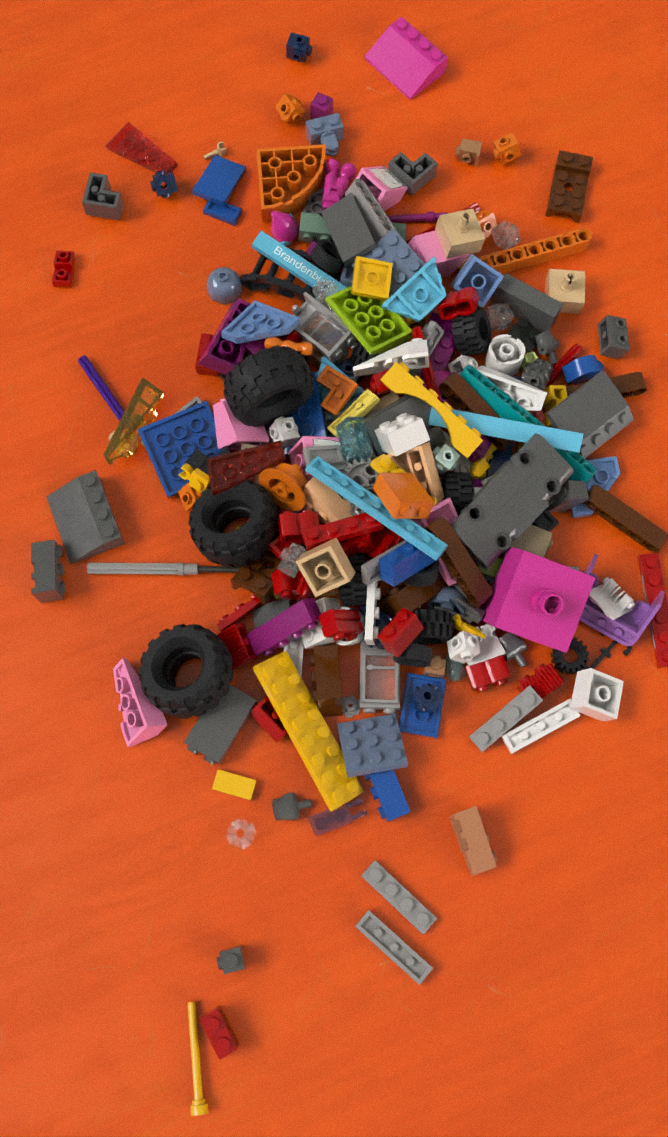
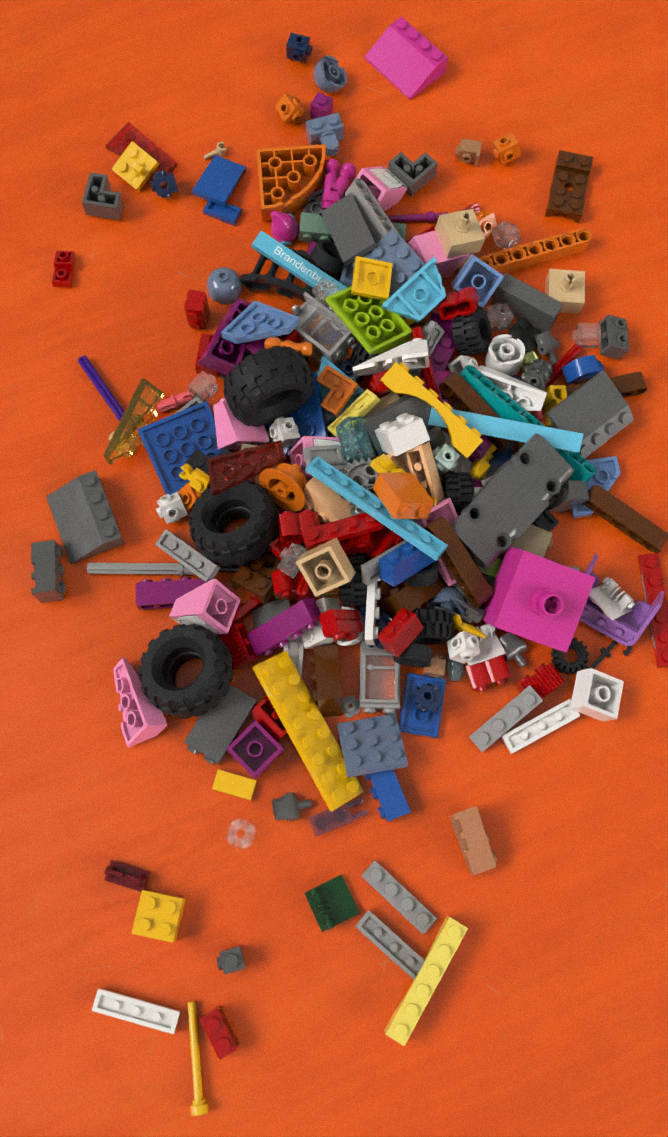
none -> white plate [91,988,181,1034]
none -> dark red hinge [104,860,150,892]
none -> yellow hinge [112,141,159,192]
none -> yellow brick [131,890,186,943]
none -> magenta brick [136,577,214,610]
none -> light grey plate [155,529,220,582]
none -> coral axle [156,390,192,413]
none -> white brick [156,492,188,524]
none -> bright pink slope [169,579,241,634]
none -> red brick [184,289,210,330]
none -> clear brick [188,370,218,402]
none -> magenta brick [226,720,284,780]
none -> dark green hinge [304,874,359,932]
none -> sand blue cylinder [313,55,347,93]
none -> light yellow arch [384,916,468,1046]
none -> clear brick [572,323,601,348]

